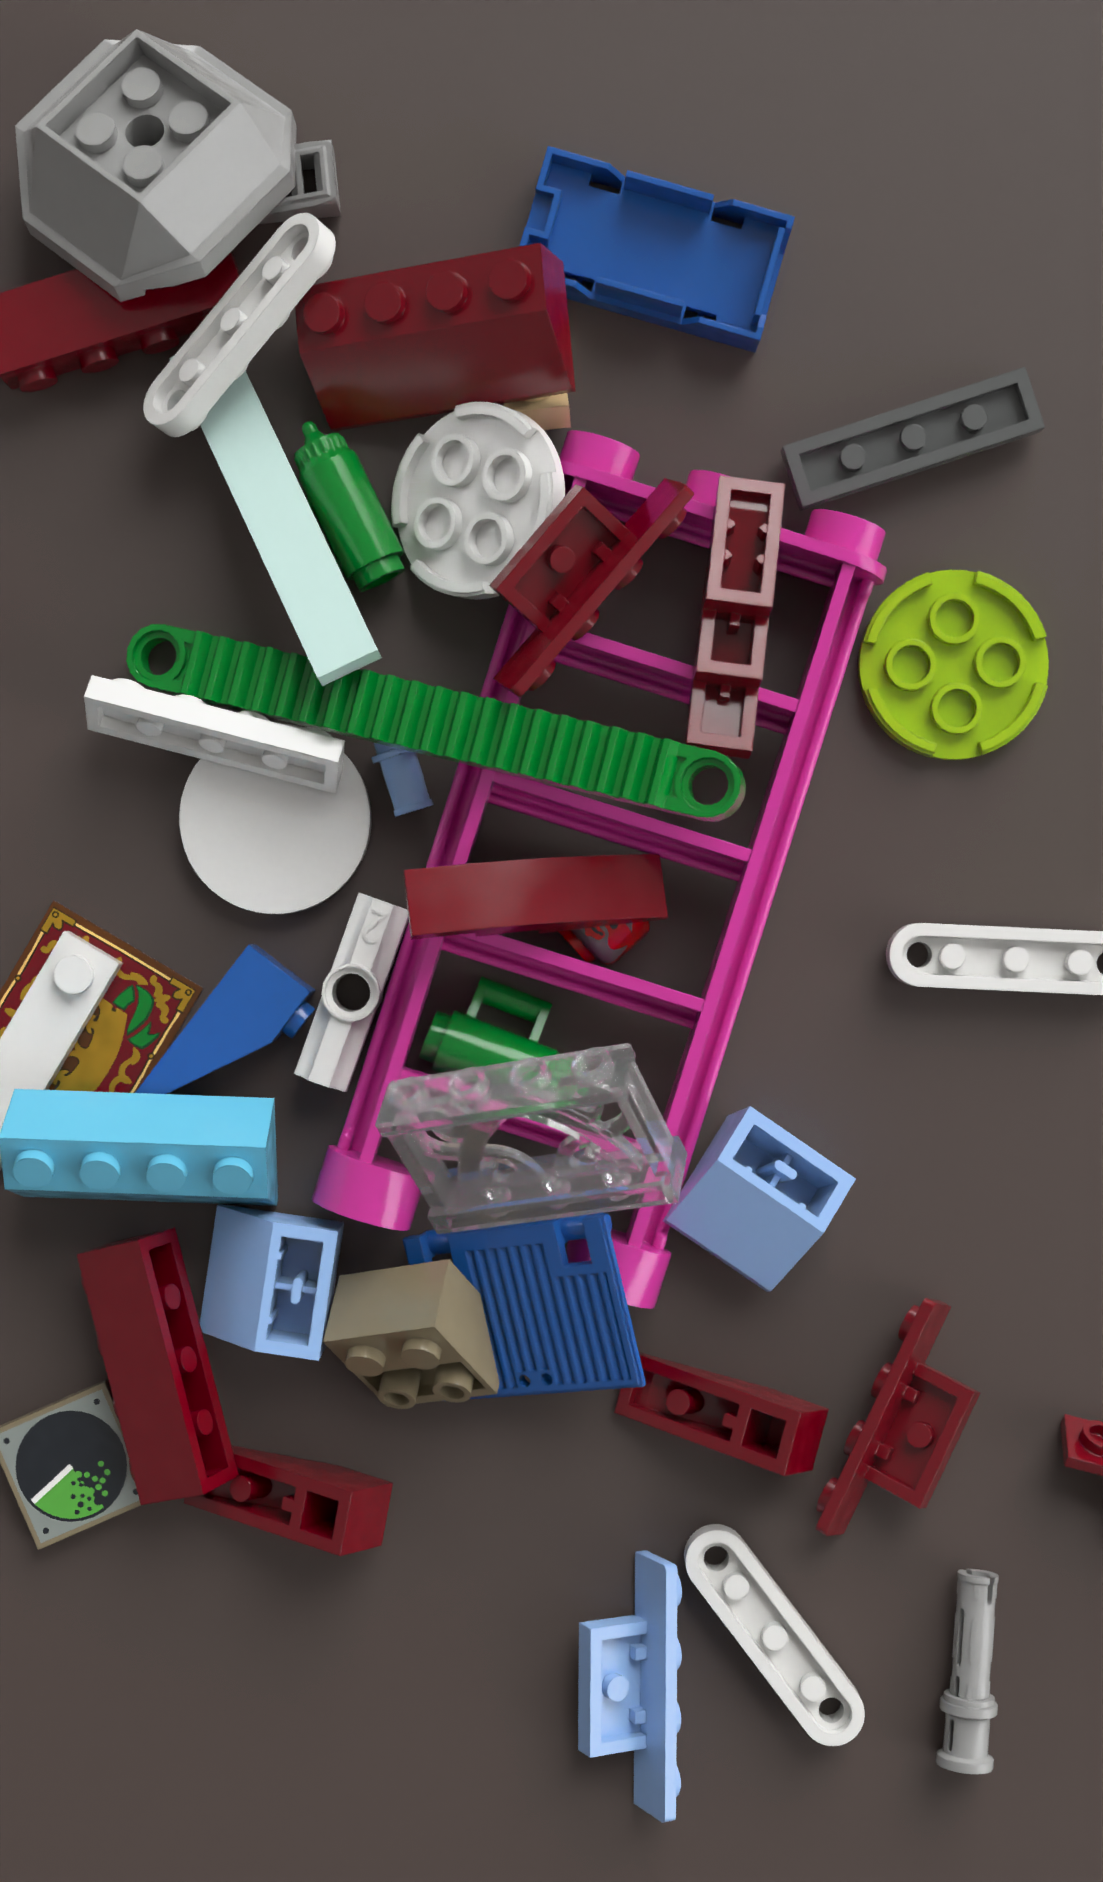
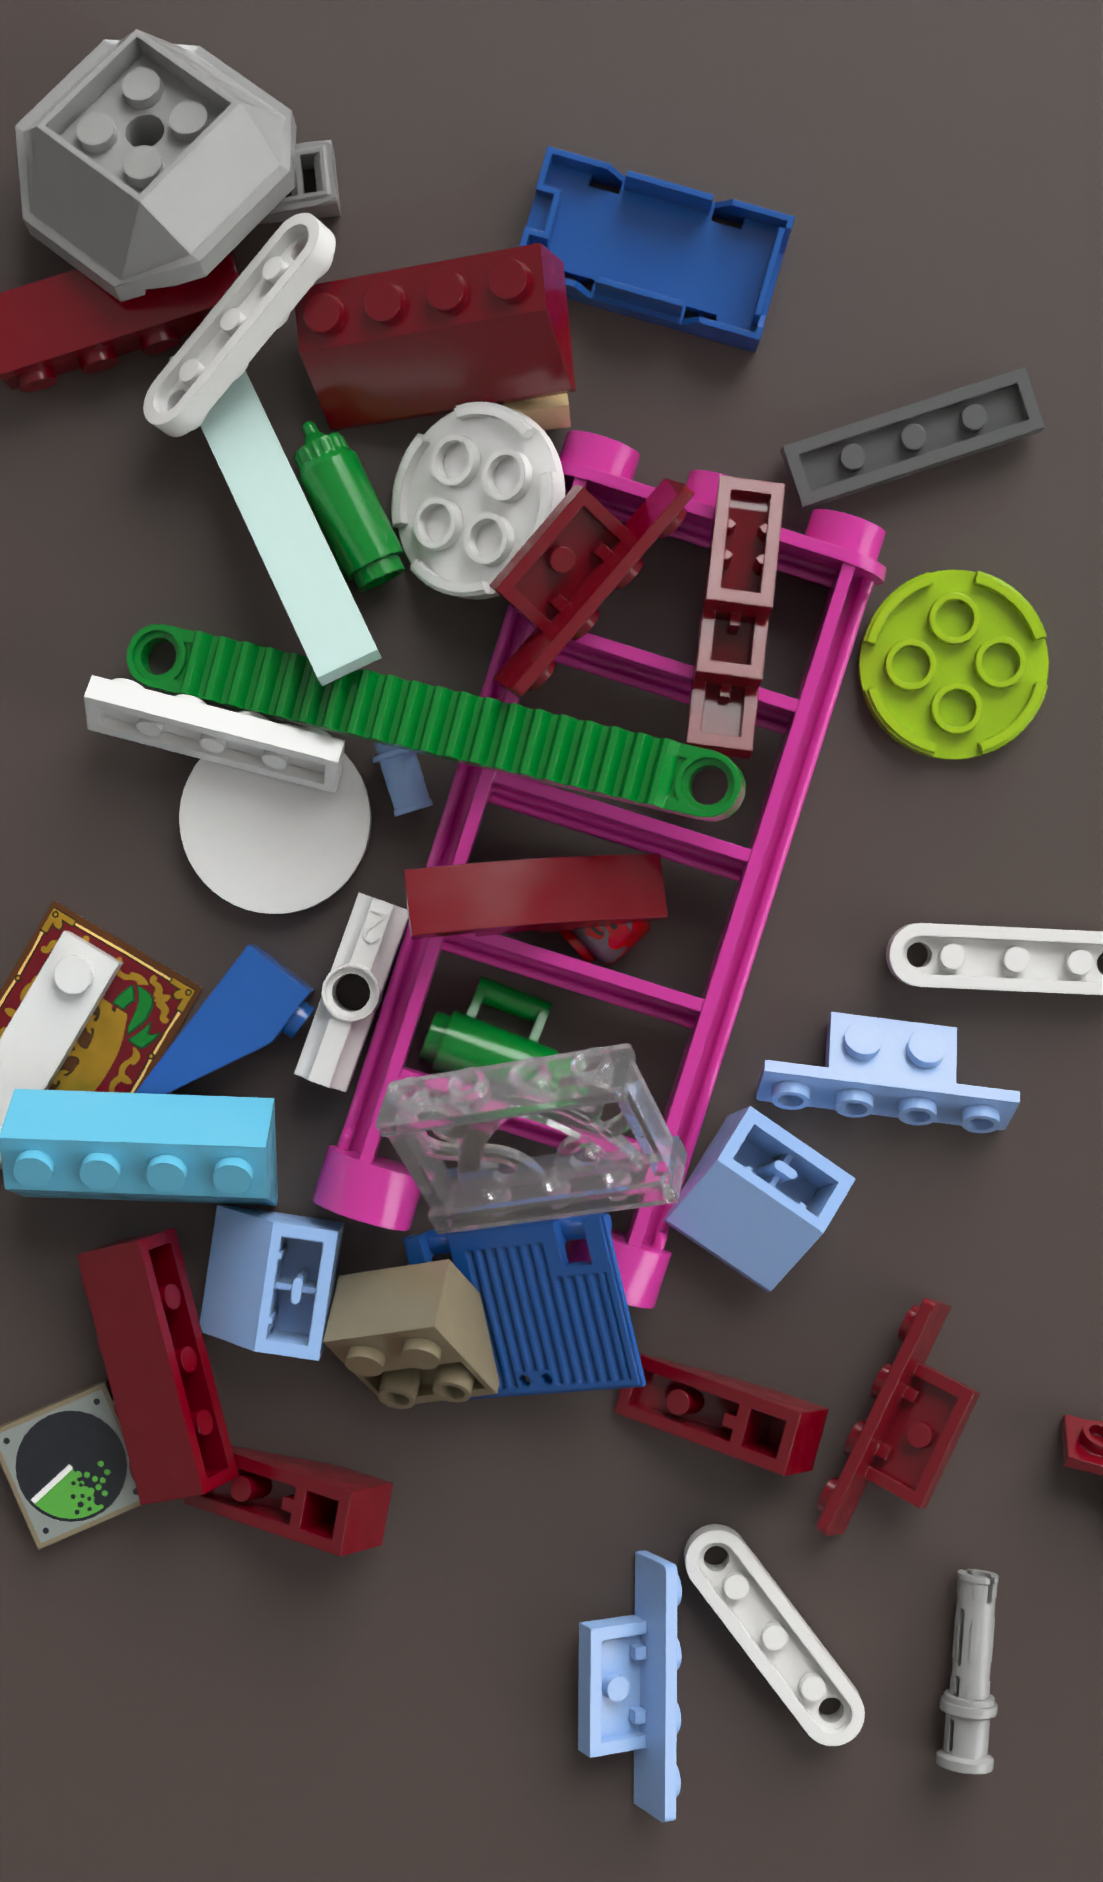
none -> light blue bracket [756,1012,1020,1133]

